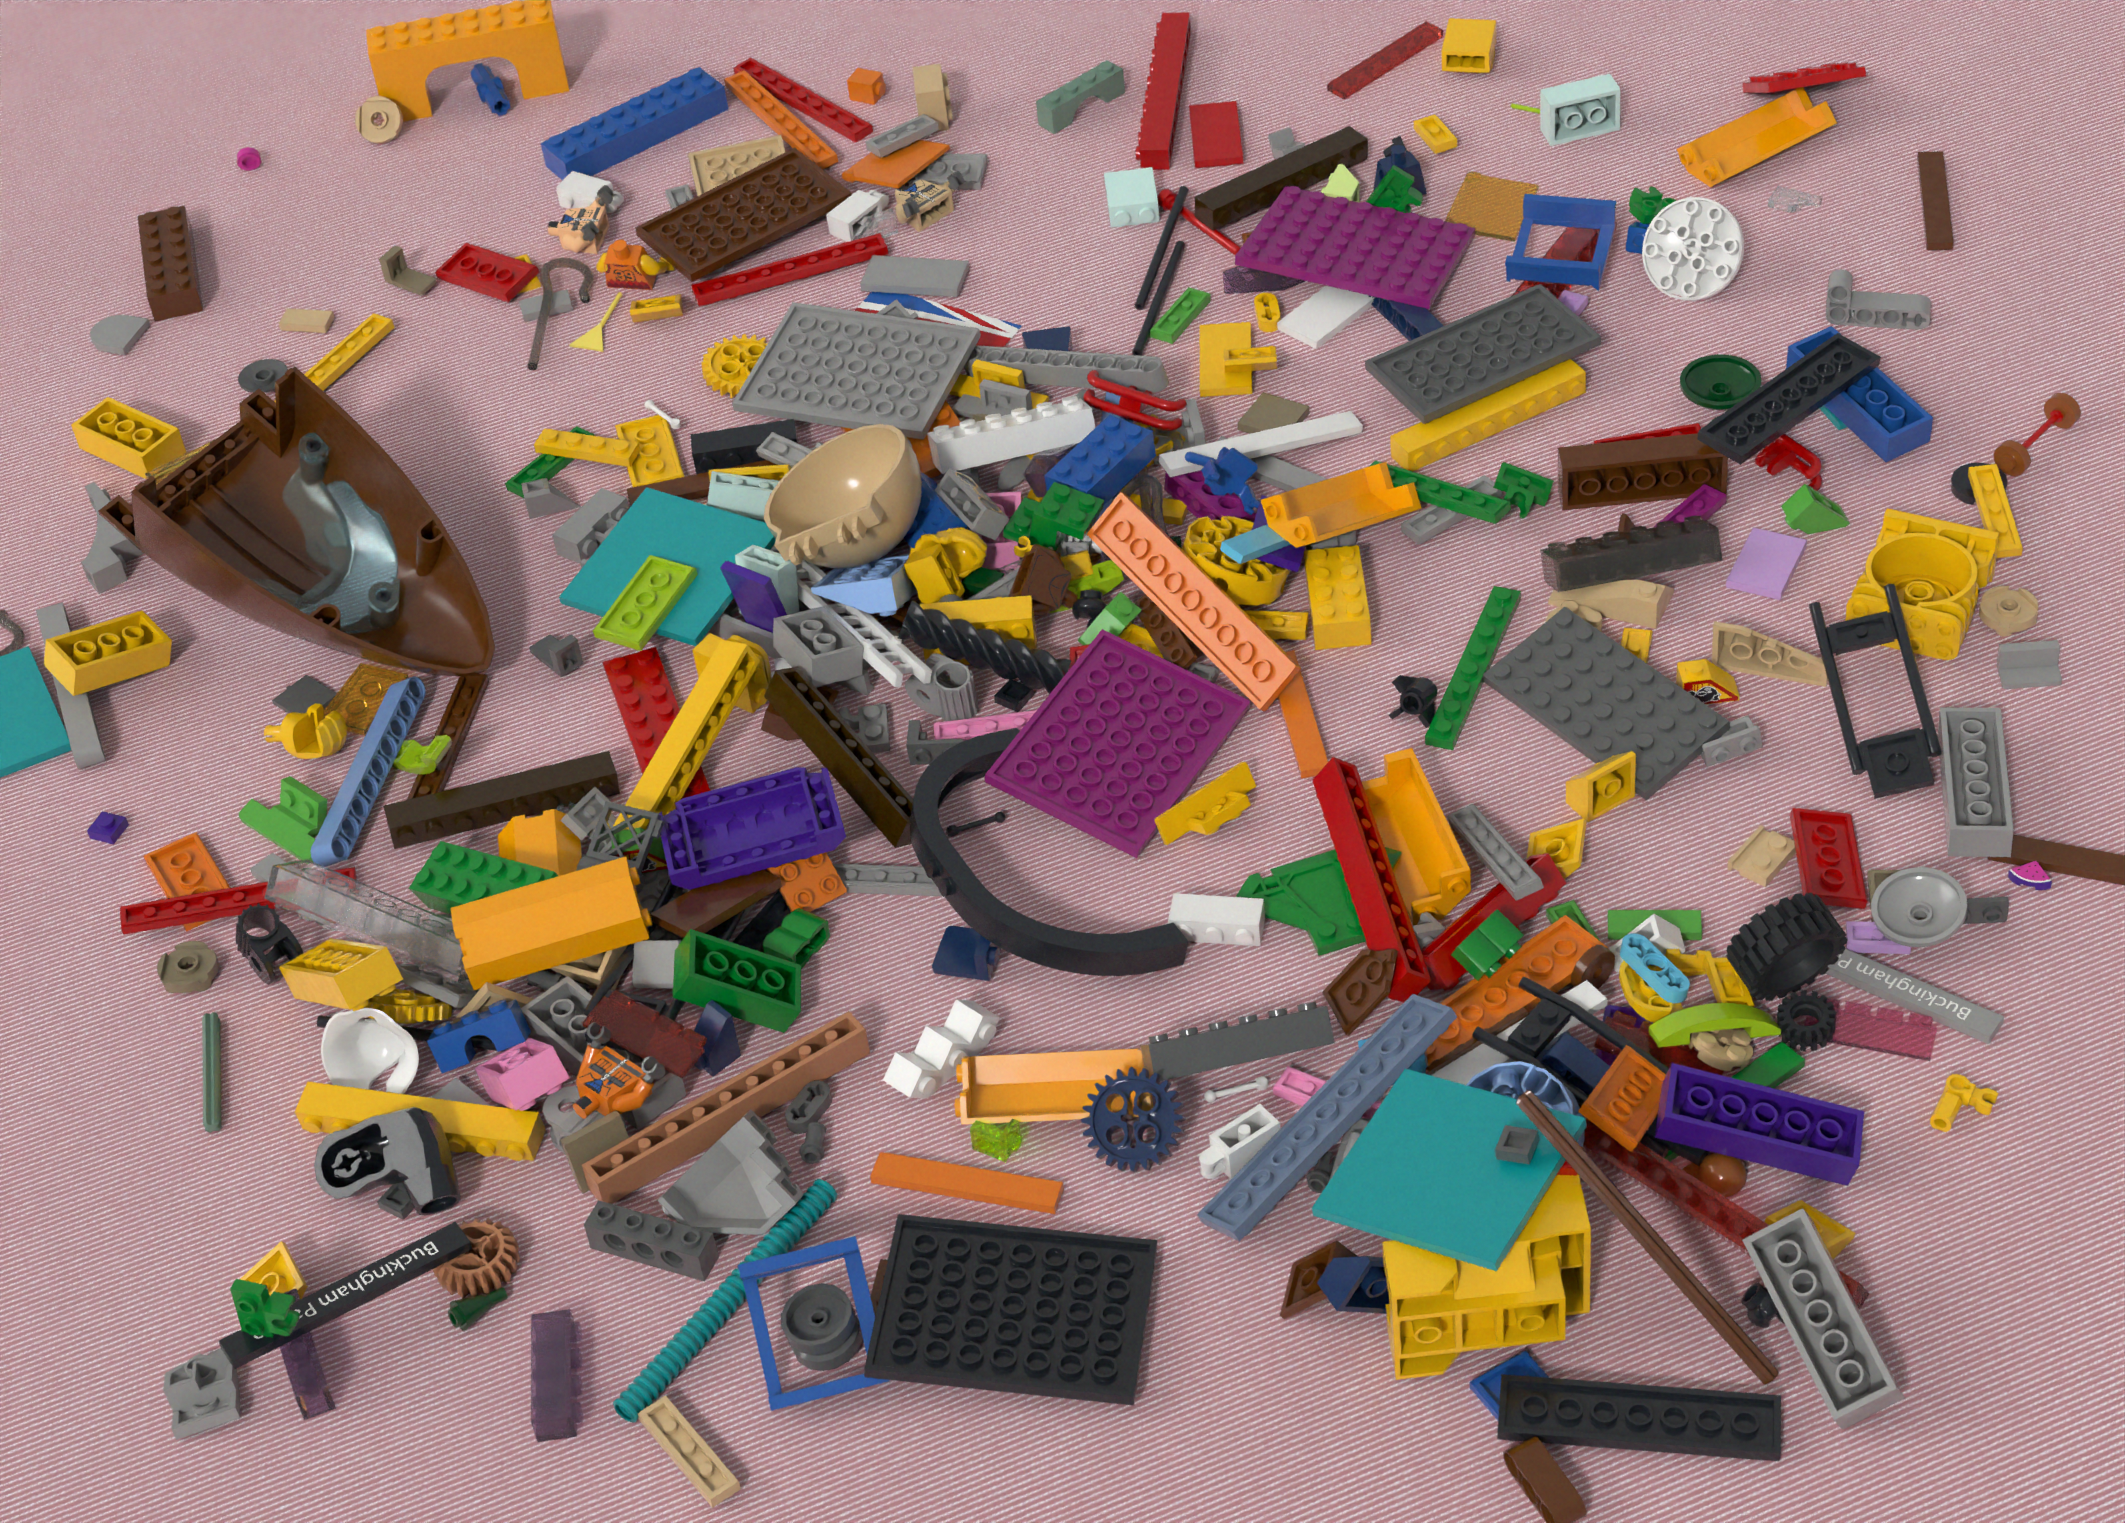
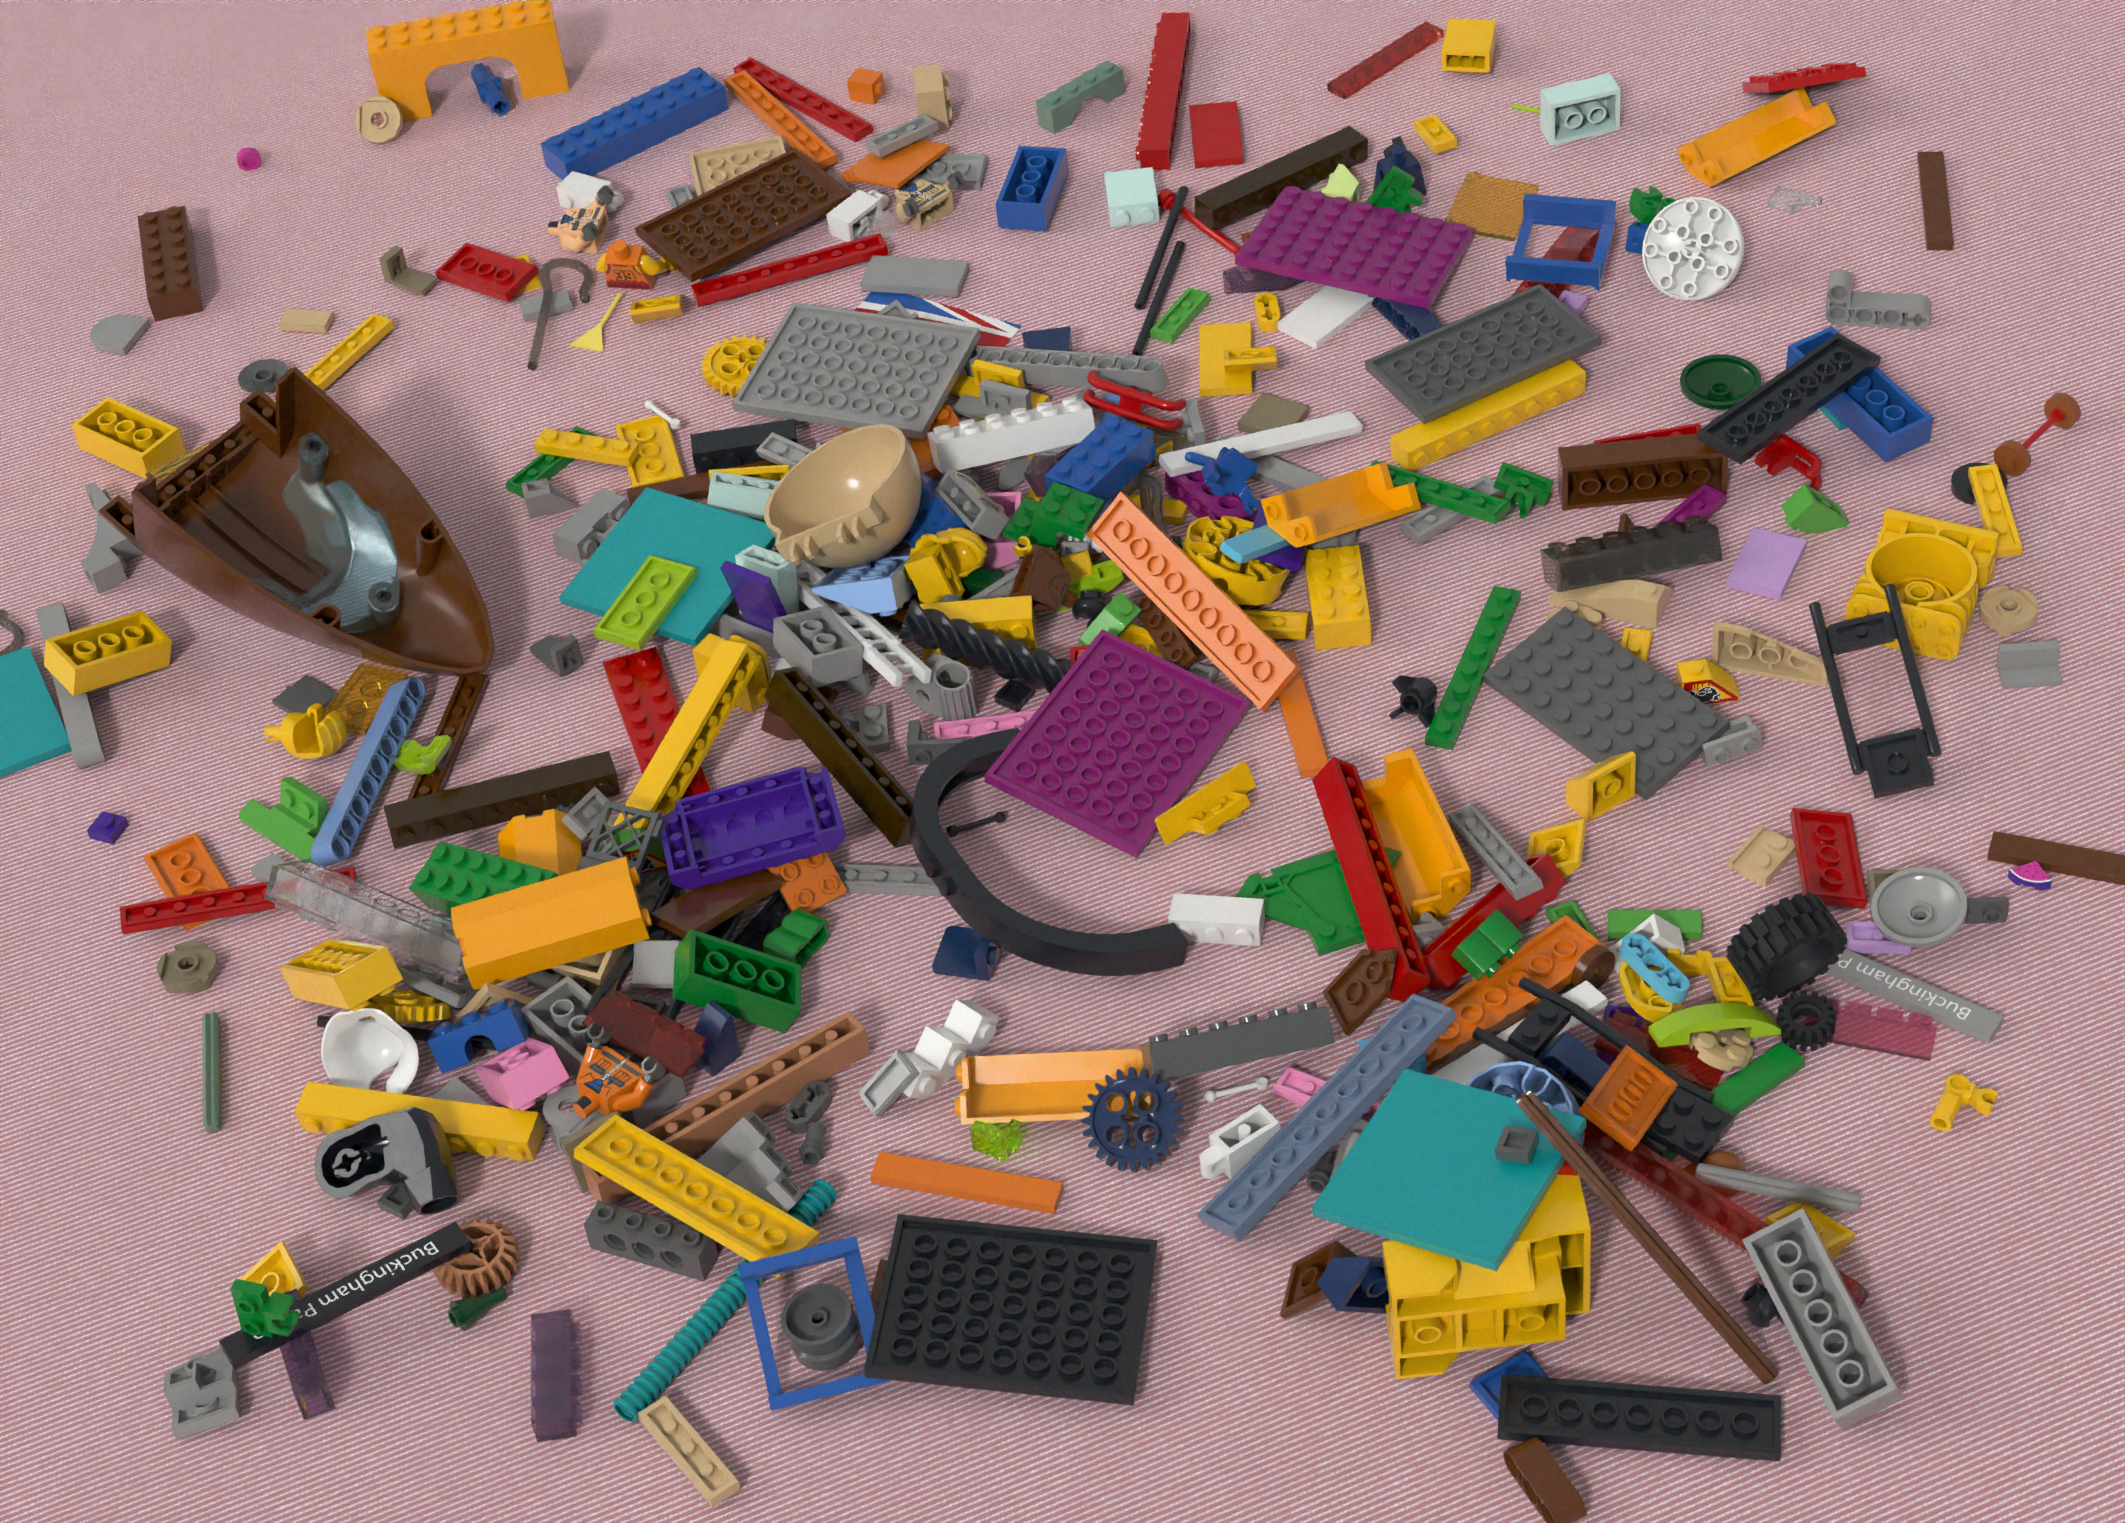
black piece [236,903,304,985] -> none
light grey bracket [1268,128,1305,159] -> none
dark purple brick [1655,1063,1864,1186] -> none
light grey brick [1938,707,2014,857] -> none
none -> yellow plate [574,1114,820,1278]
none -> light grey tile [858,1050,920,1117]
none -> blue brick [996,146,1069,231]
none -> light grey axle [1695,1163,1861,1213]

